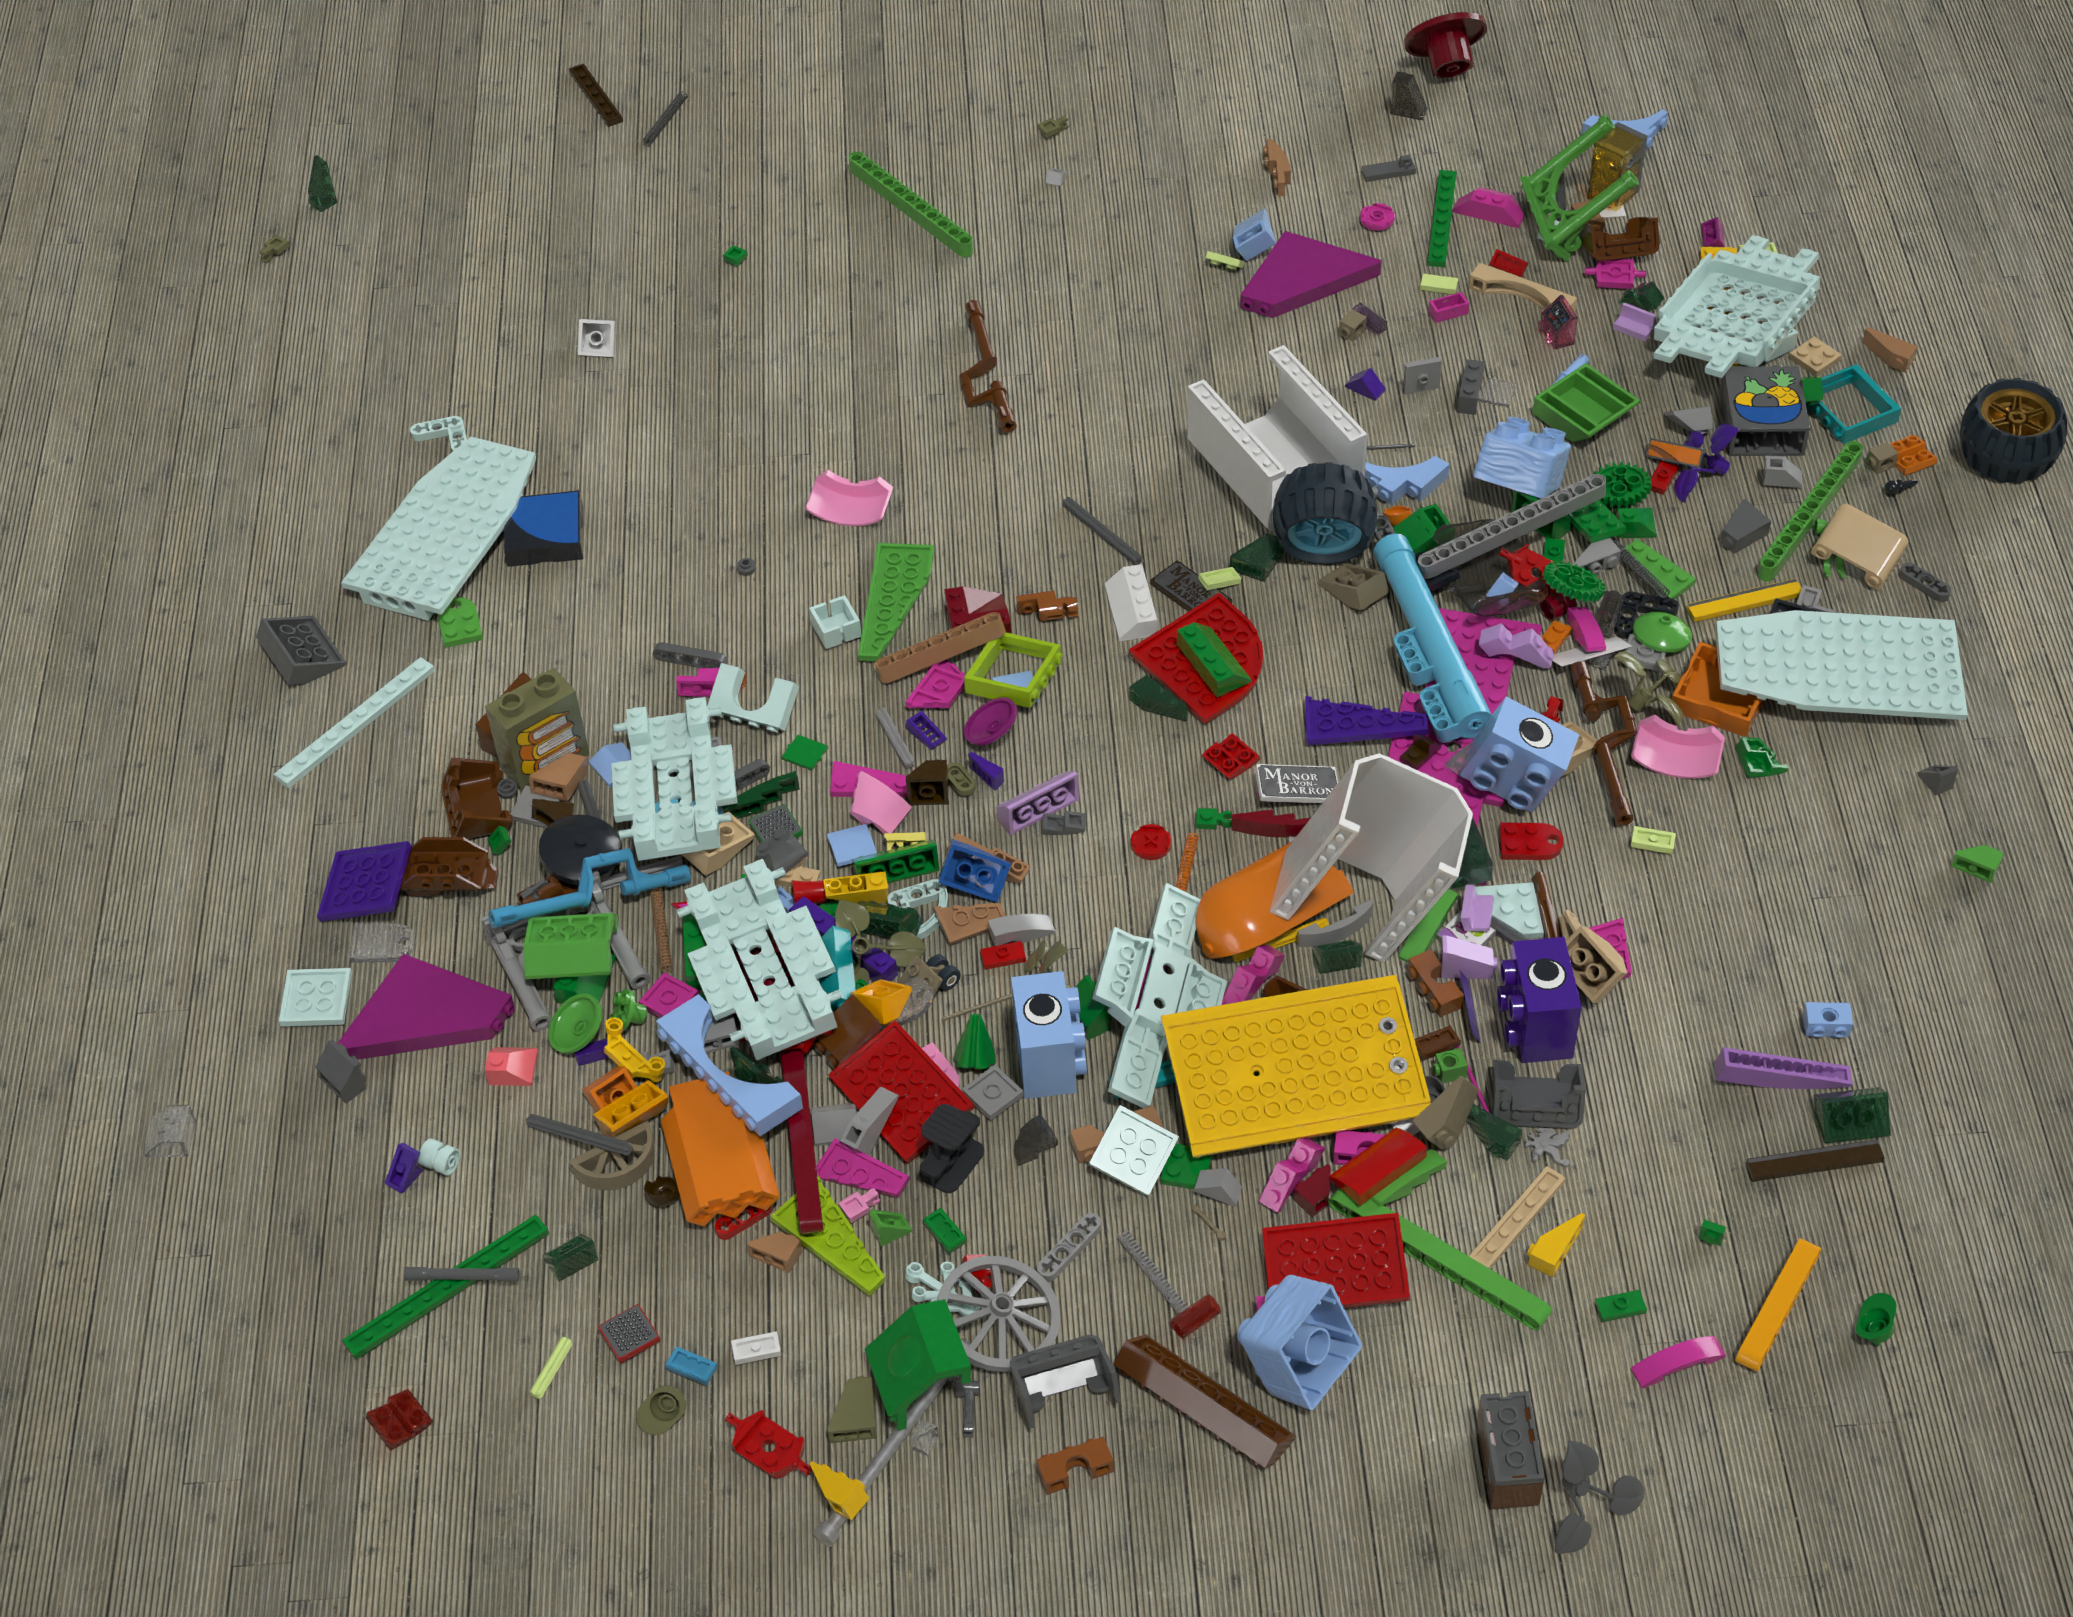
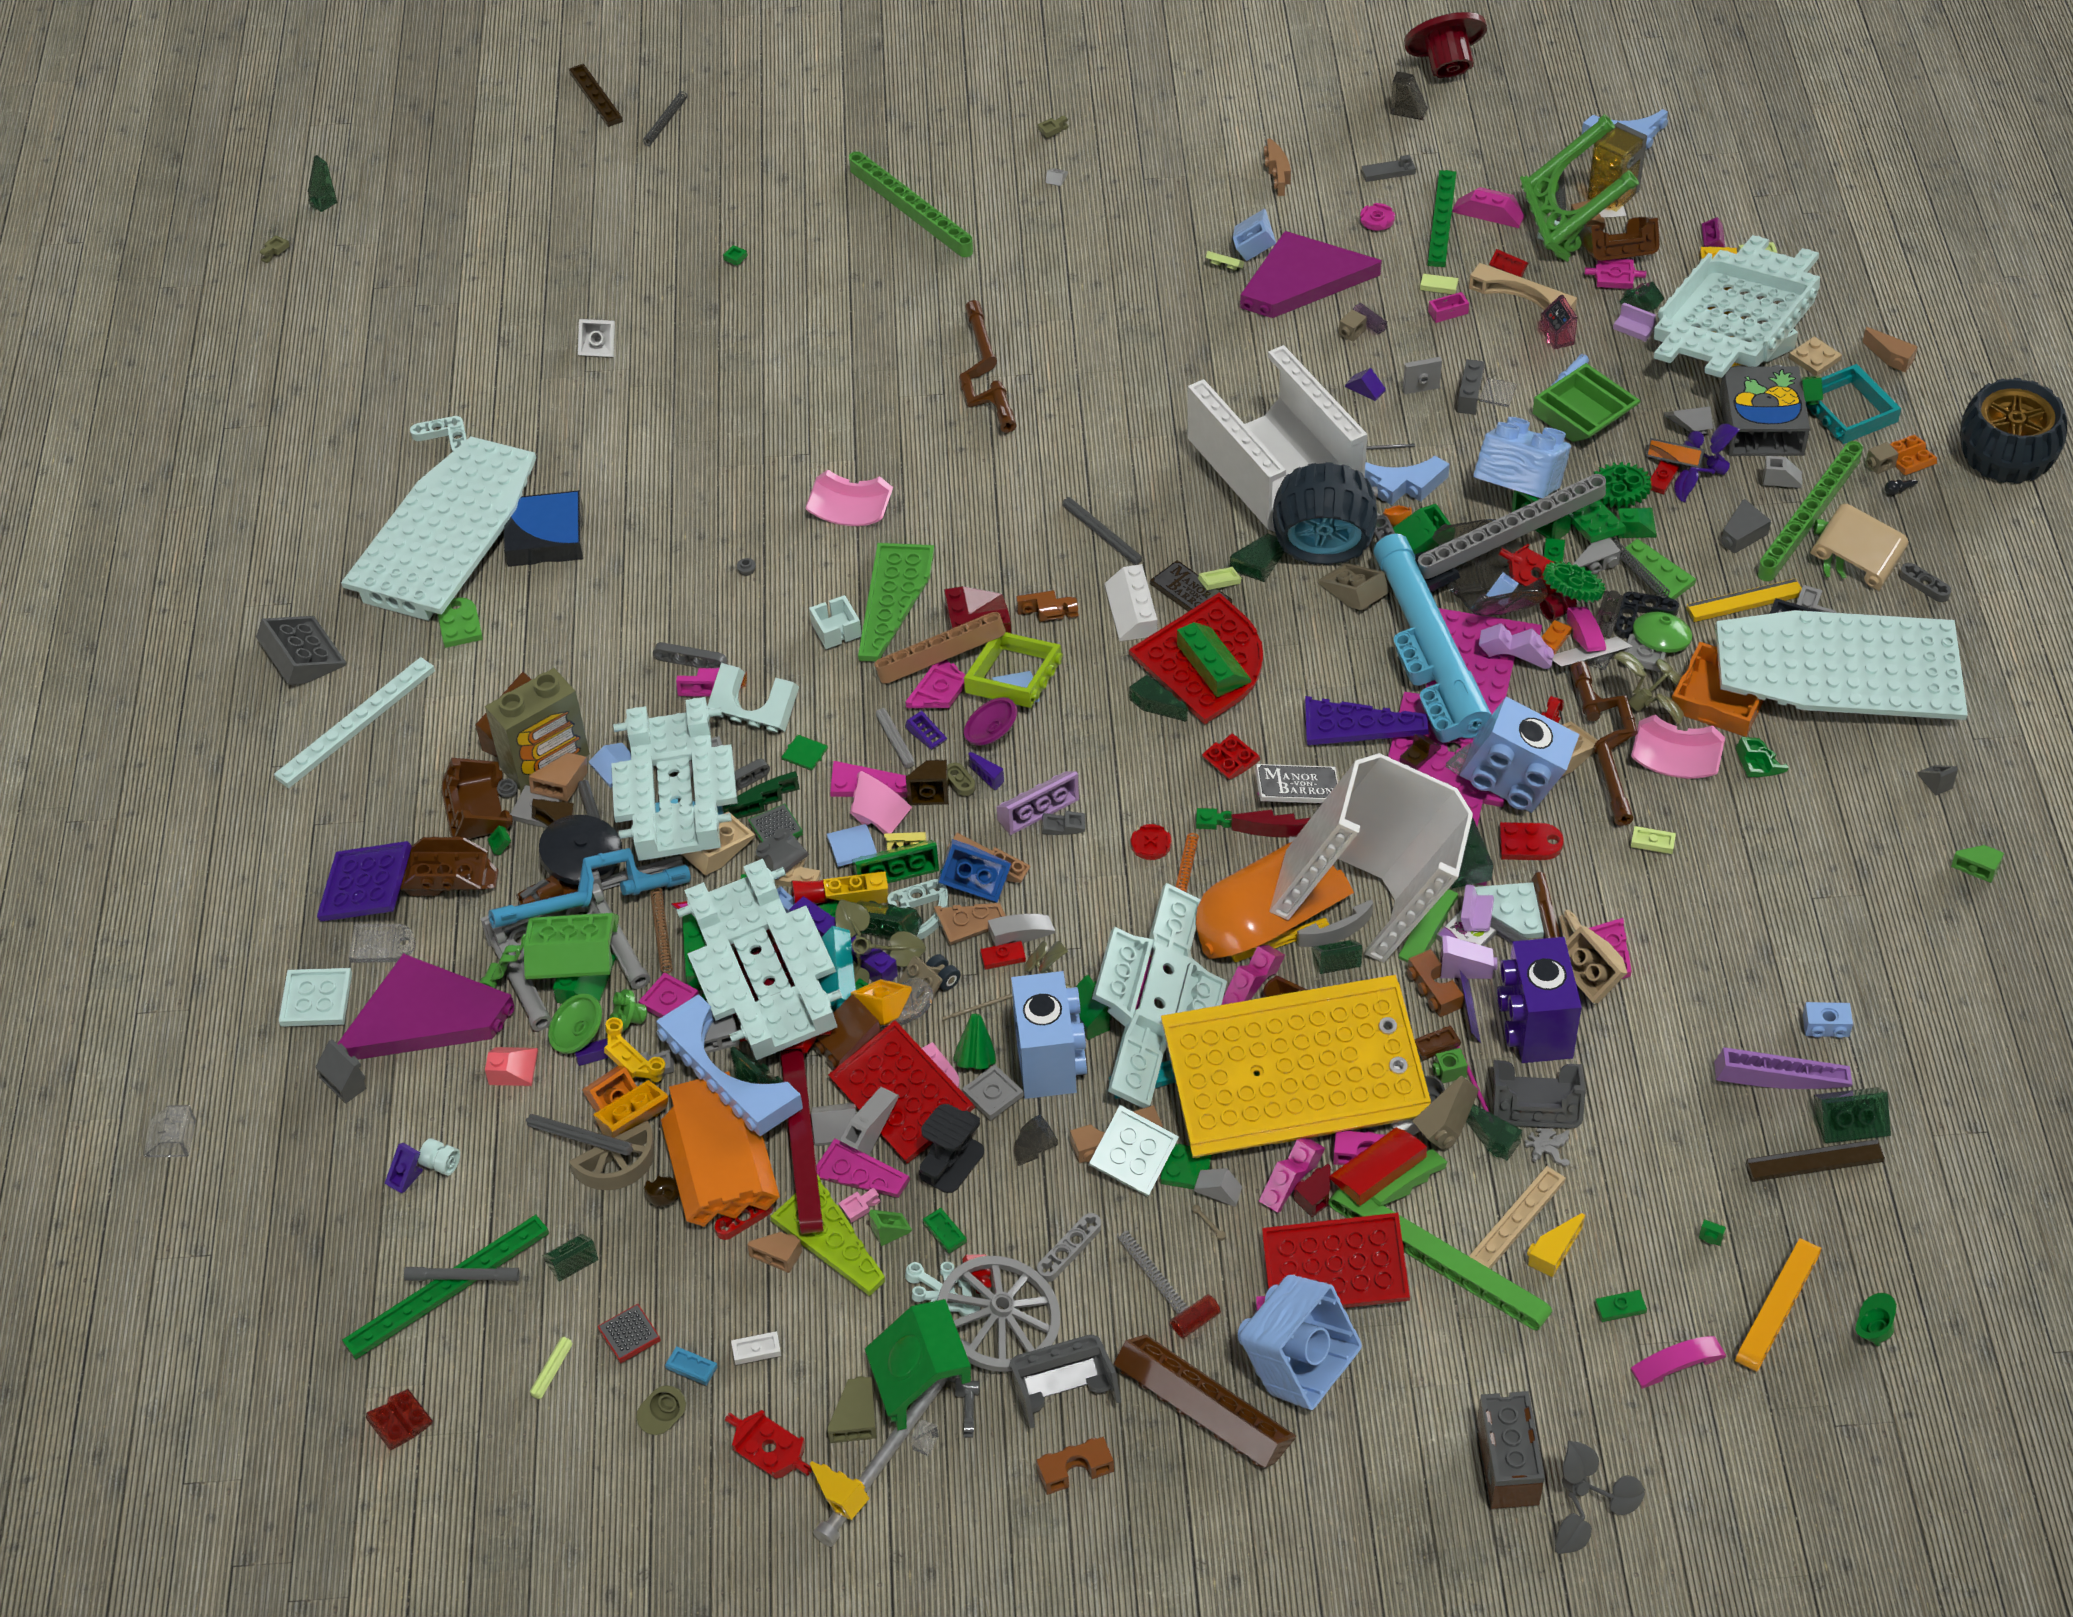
none -> bright green flag [479,934,525,988]

